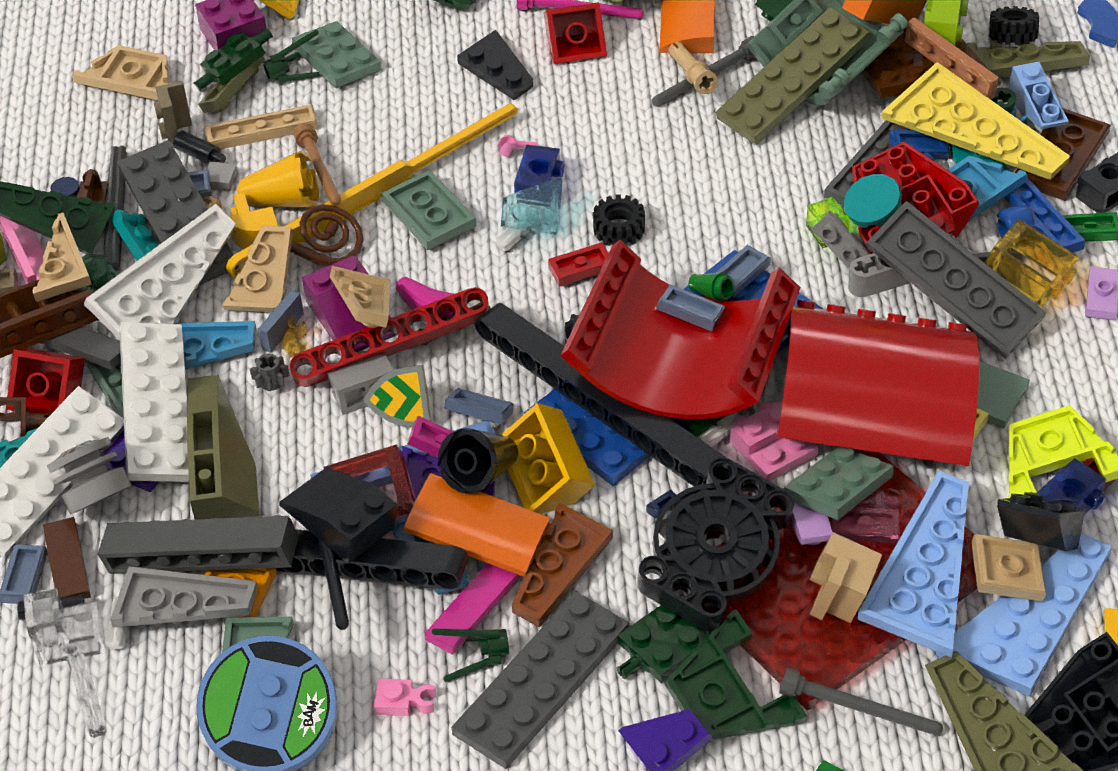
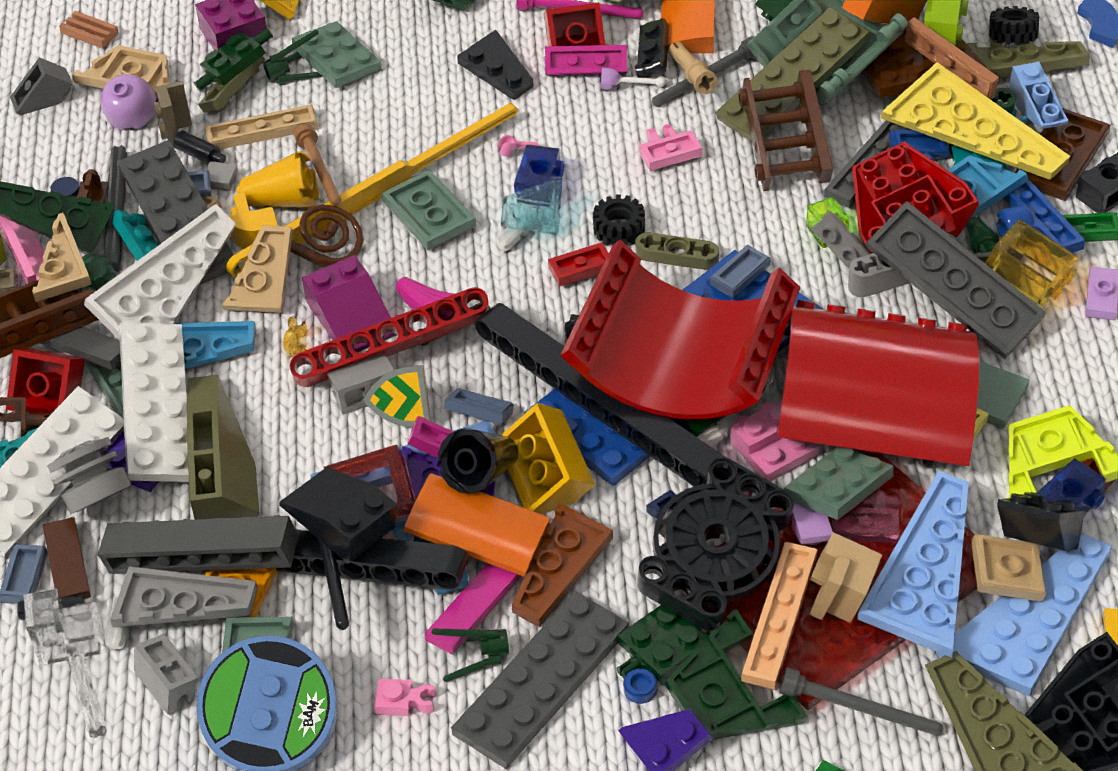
dark grey gear [250,353,290,391] -> none
sand blue tile [258,290,304,353] -> none
tan wing [329,266,390,328] -> none
sand blue tile [657,284,725,332] -> none
green cone [688,272,734,302] -> none
teal tile [844,174,902,228] -> none
none -> dark grey slope [10,57,73,115]
none -> nougat tile [59,11,119,49]
none -> lavender cylinder [100,74,157,130]
none -> light grey hinge [134,634,199,715]
none -> dark pink plate [545,45,627,75]
none -> hinge [600,67,667,90]
none -> blue tile [623,669,657,704]
none -> black plate [635,18,669,78]
none -> olive beam [635,232,719,270]
none -> bright pink hinge [639,124,702,171]
none -> reddish brown fence [738,69,833,191]
none -> light nougat plate [741,542,817,690]
none -> clear green cone [966,217,999,253]

